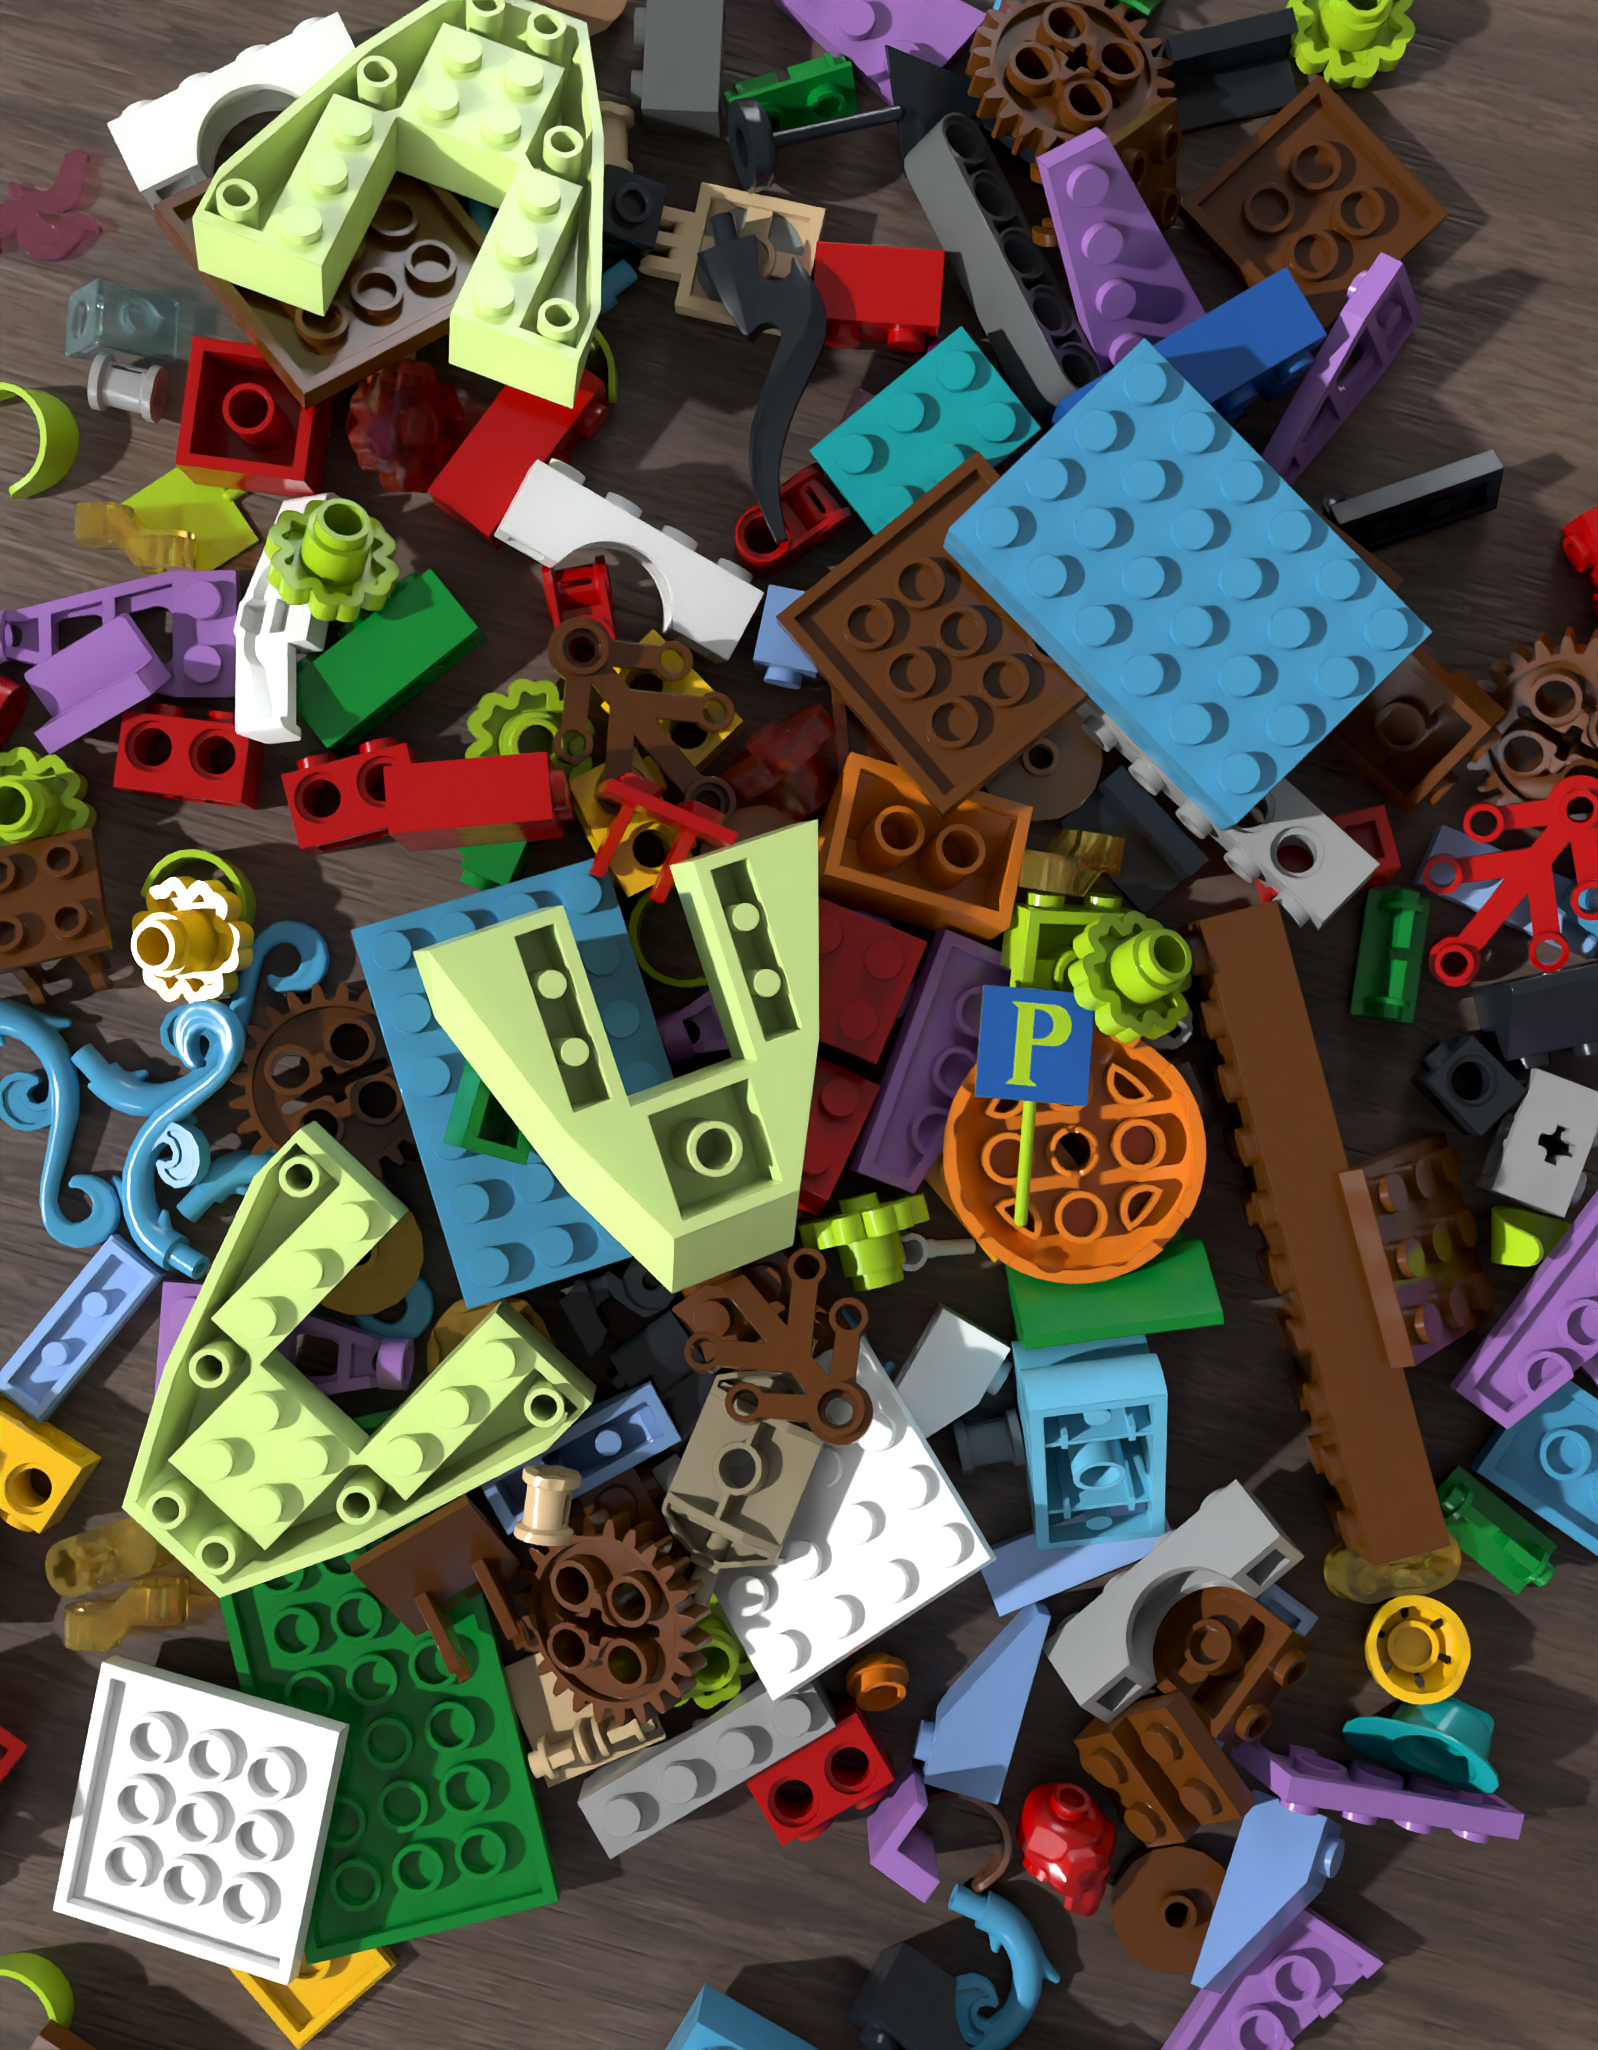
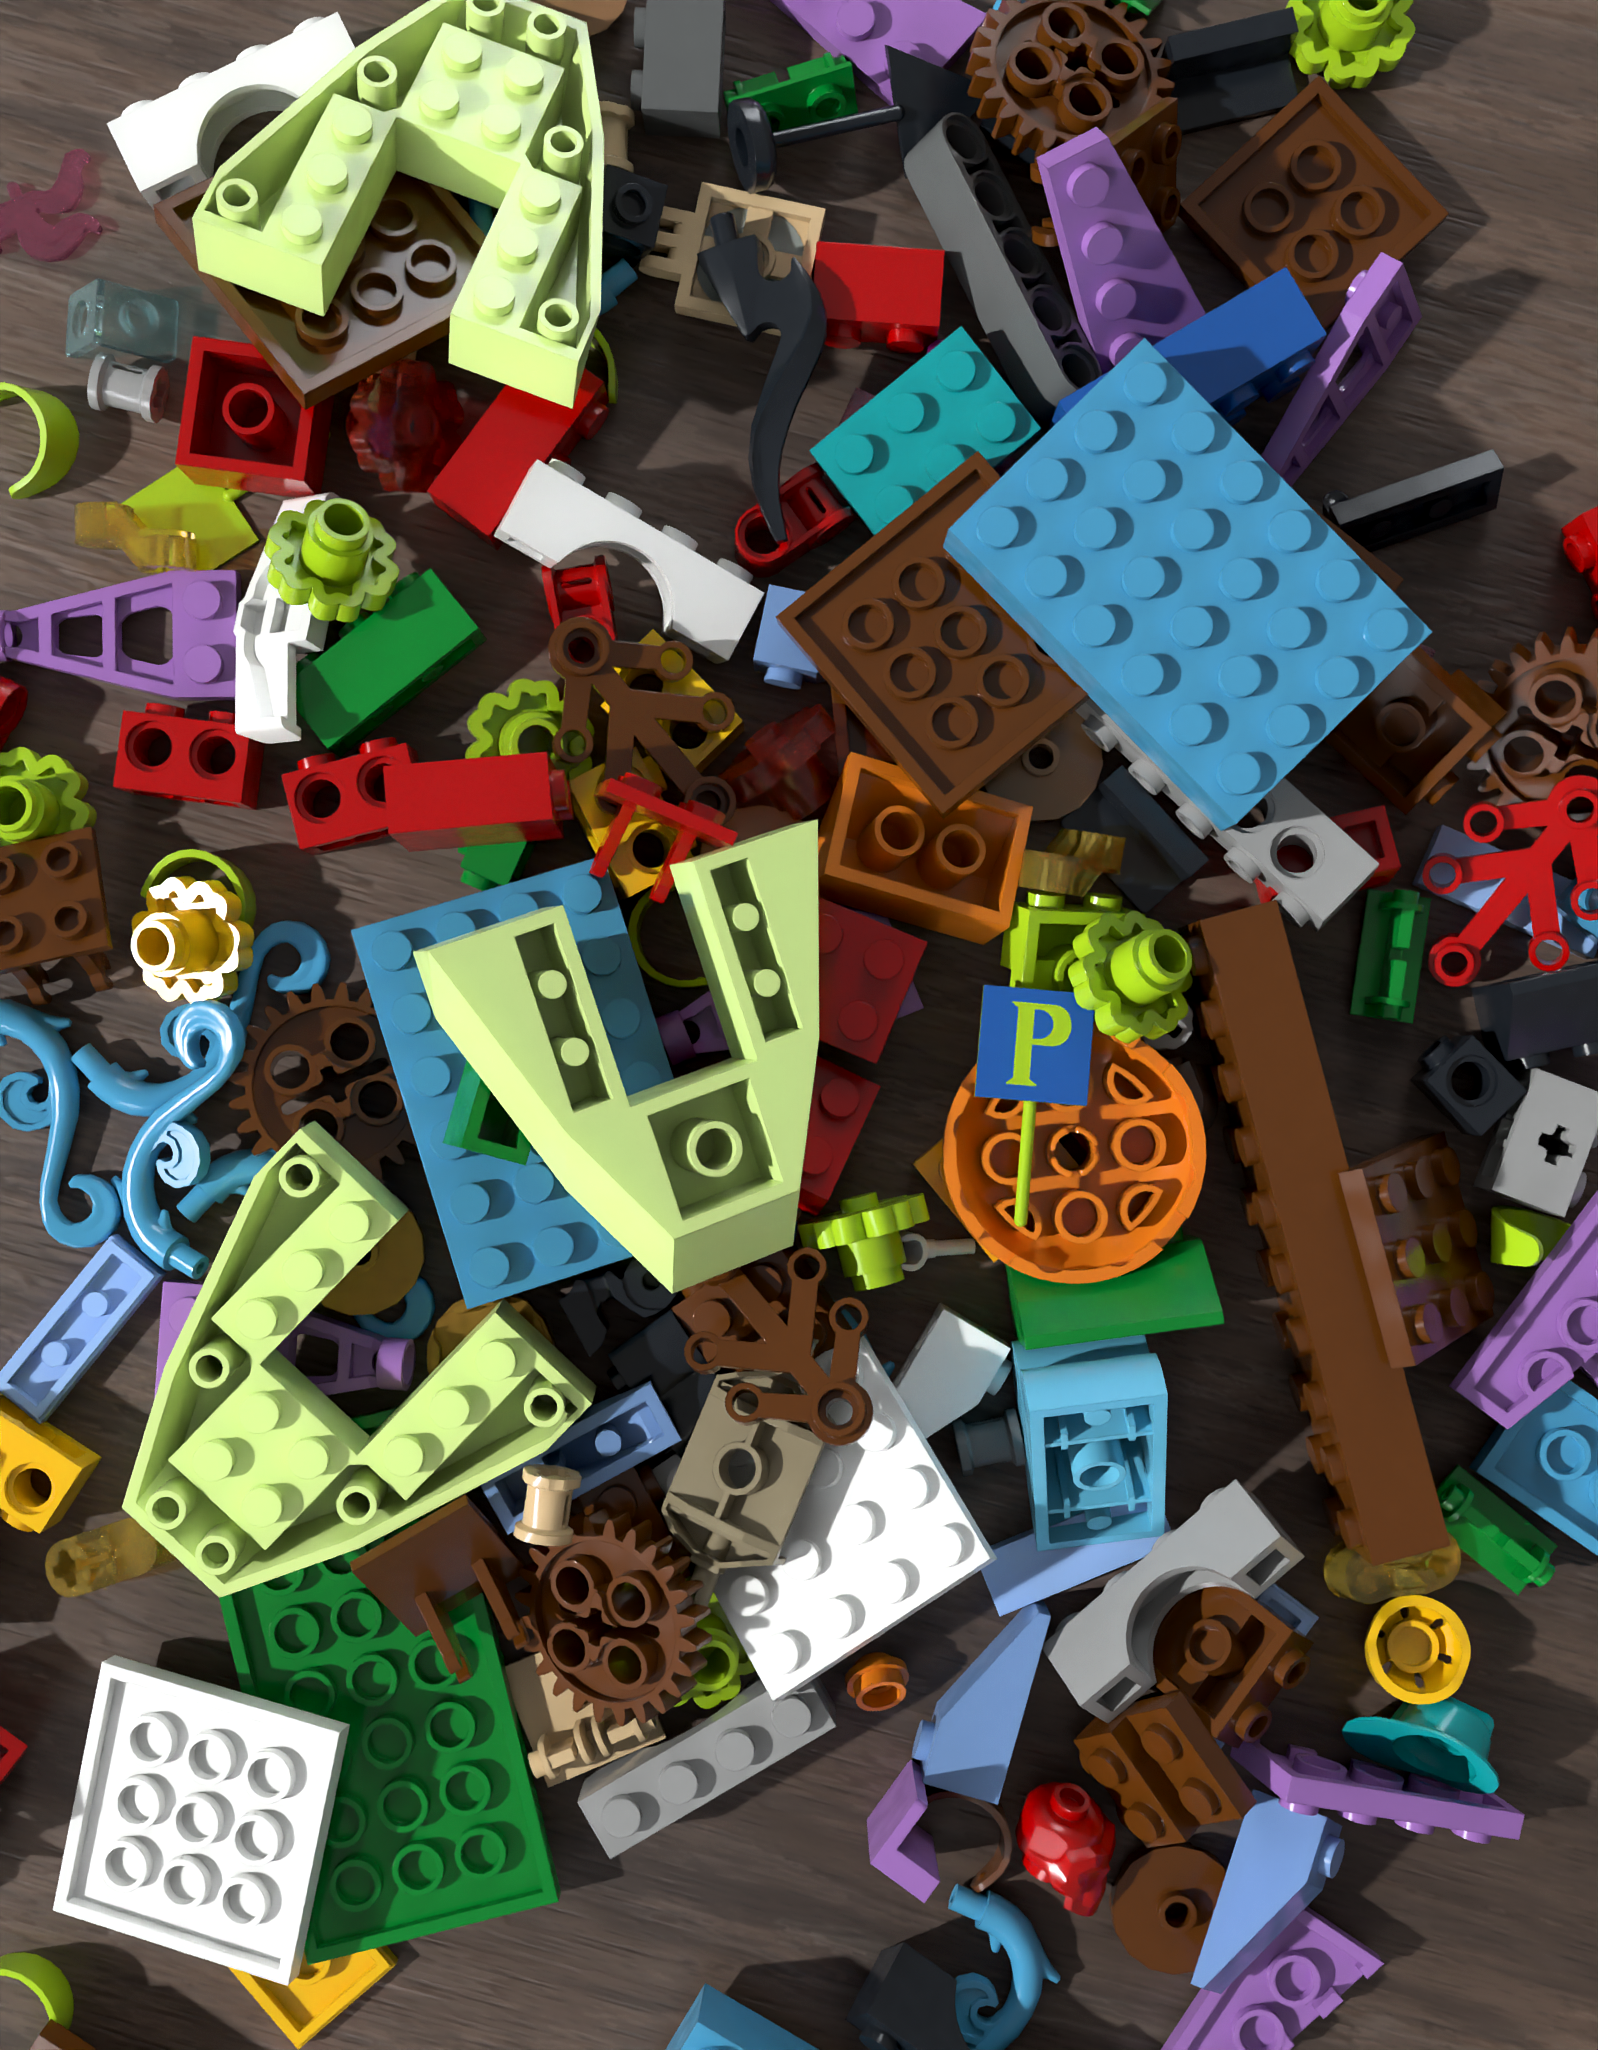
medium lavender panel [24,613,172,755] -> none
clear yellow piece [63,1575,189,1652] -> none
red brick [745,1697,895,1846] -> none
medium lavender wing [849,929,1011,1193] -> none

